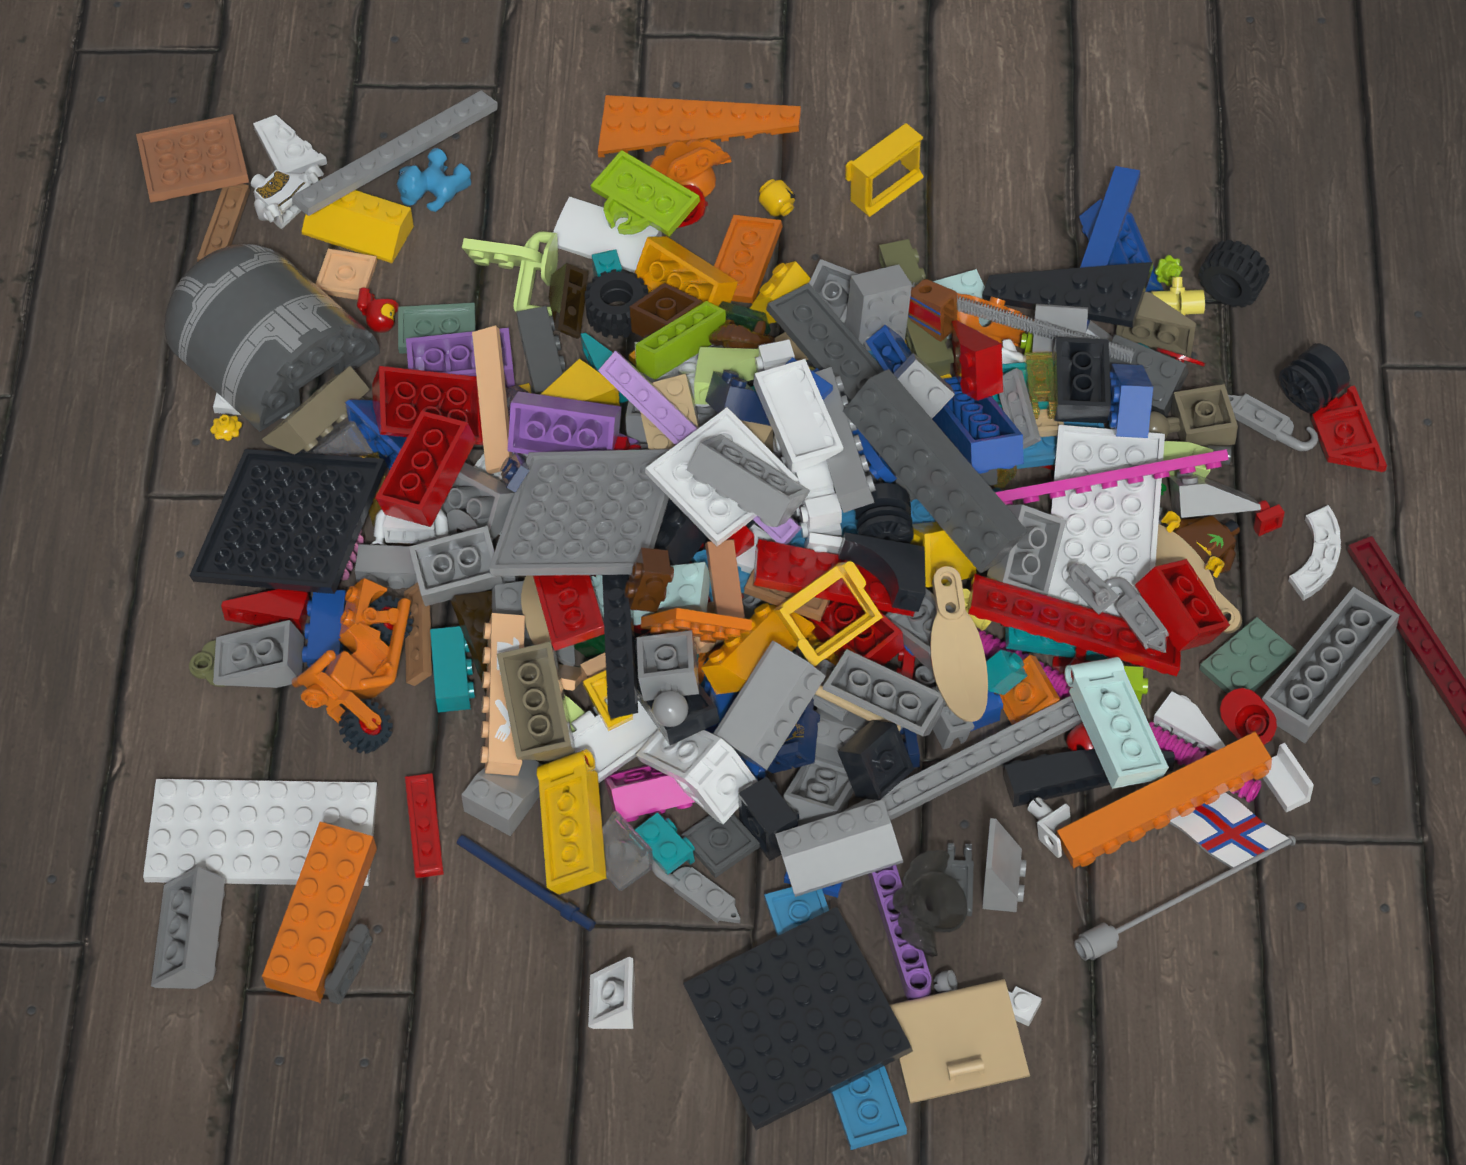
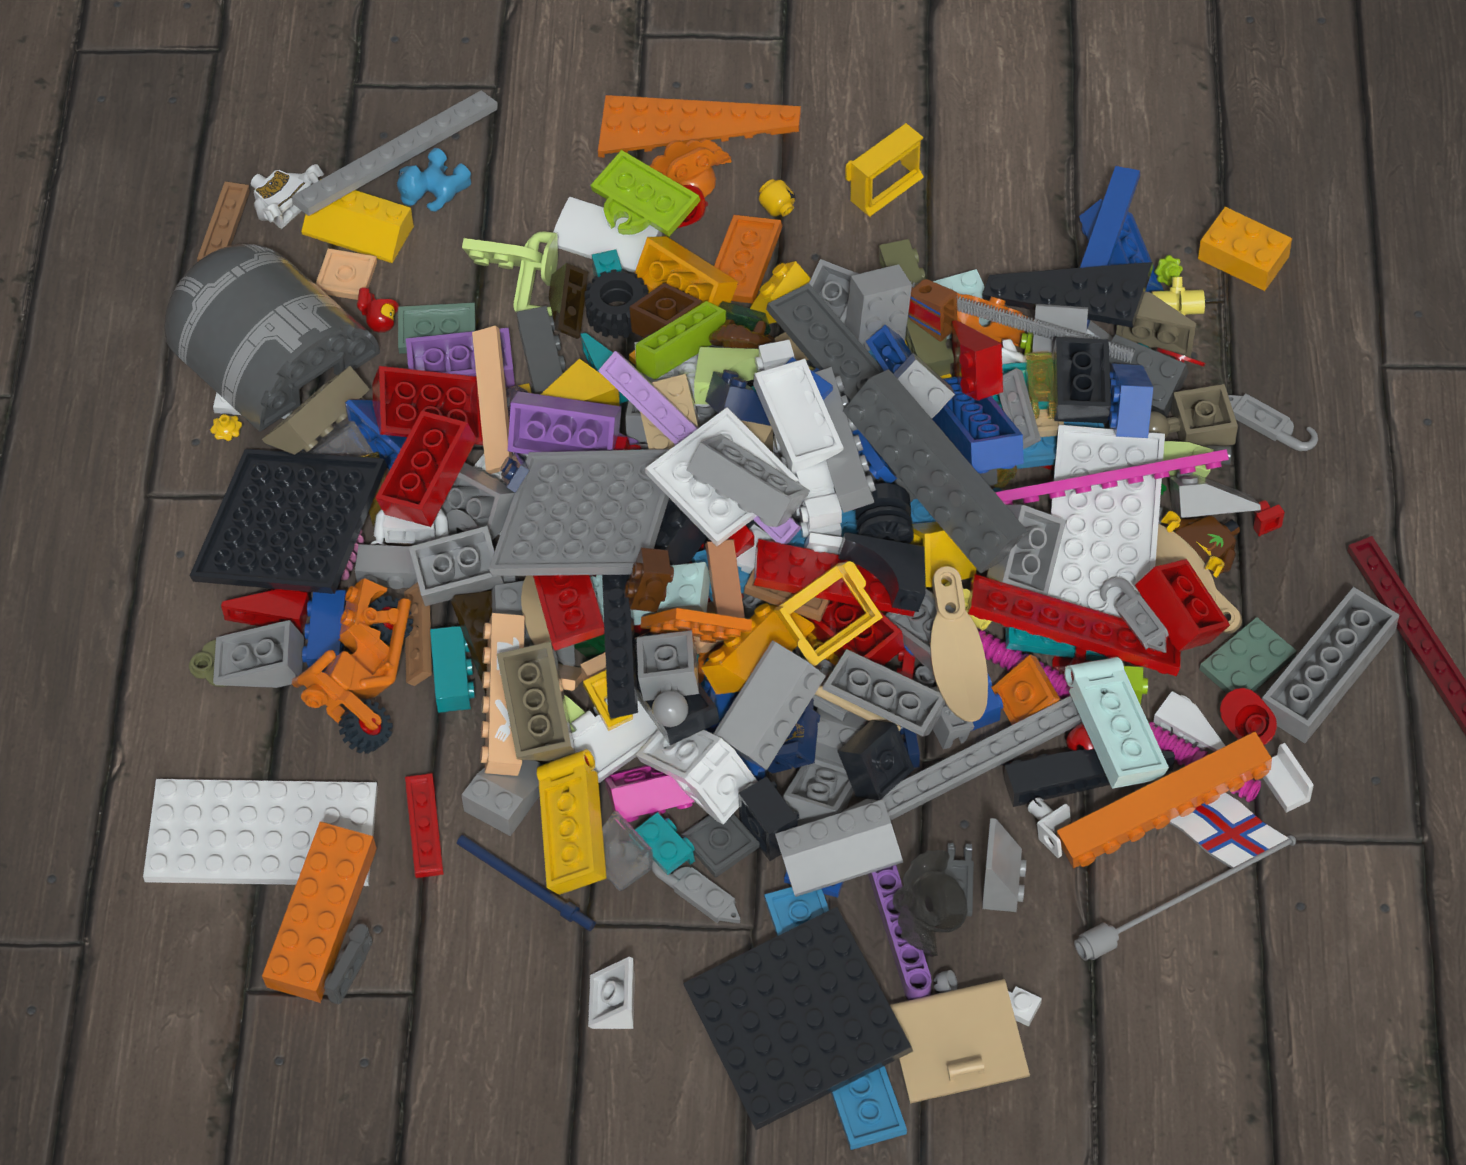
nougat plate [136,114,249,203] -> none
light grey slope [151,867,225,989] -> none
white wing [253,115,327,174] -> none
teal brick [986,650,1028,695] -> none
light grey hinge [1066,563,1119,615] -> none
black tyre [1198,240,1270,308] -> none
black wheel [1279,343,1350,413] -> none
white tile [1288,505,1341,600] -> none
red wing [1311,385,1387,472] -> none
none -> light orange brick [1198,207,1292,291]

